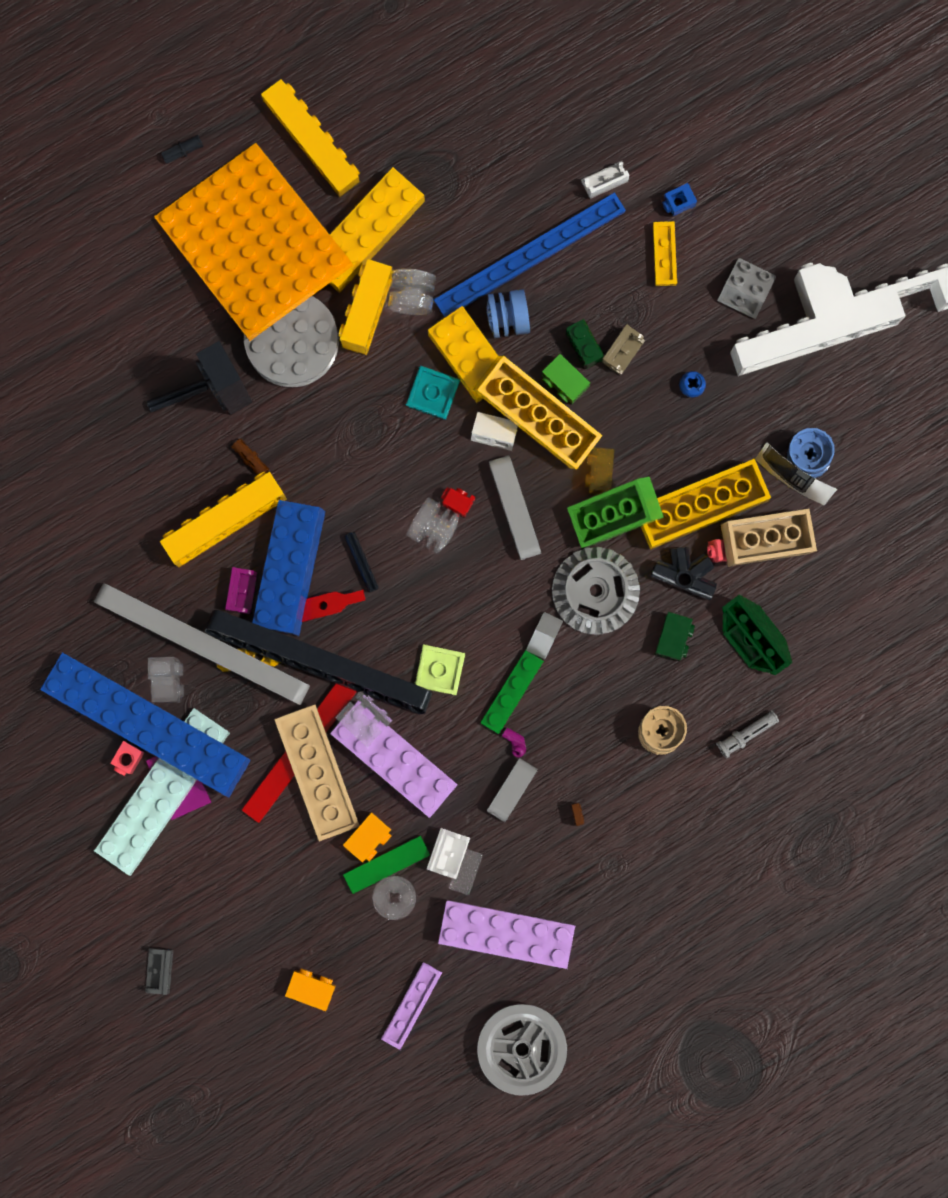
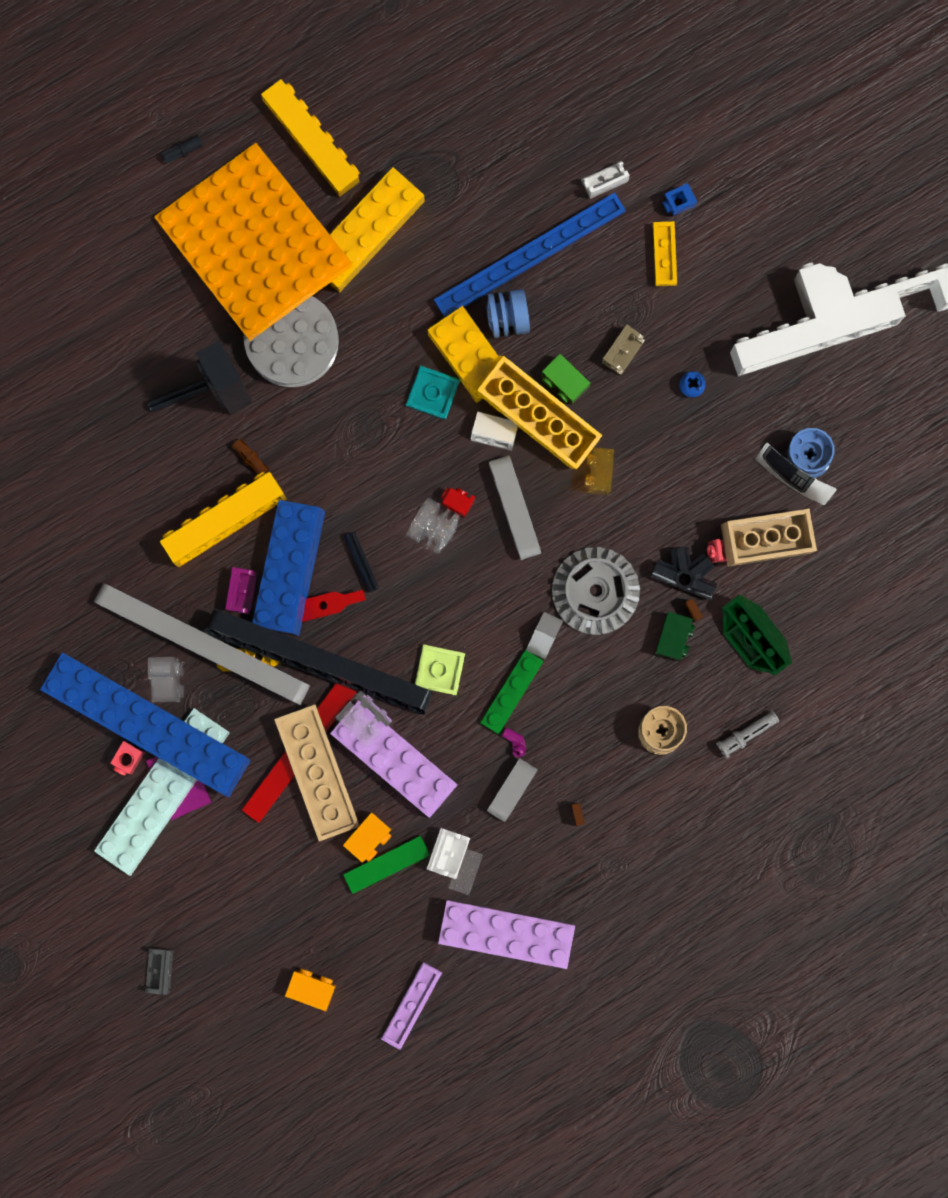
yellow brick [338,259,393,355] -> none
clear brick [372,875,417,920] -> none
clear wheel [388,269,436,315] -> none
light grey gear [477,1004,567,1095] -> none
dark green brick [565,319,604,369] -> none
bright green brick [567,477,664,548] -> none
yellow brick [641,459,771,550] -> none
light grey bracket [717,258,776,319] -> none
none -> reddish brown tile [684,598,703,622]

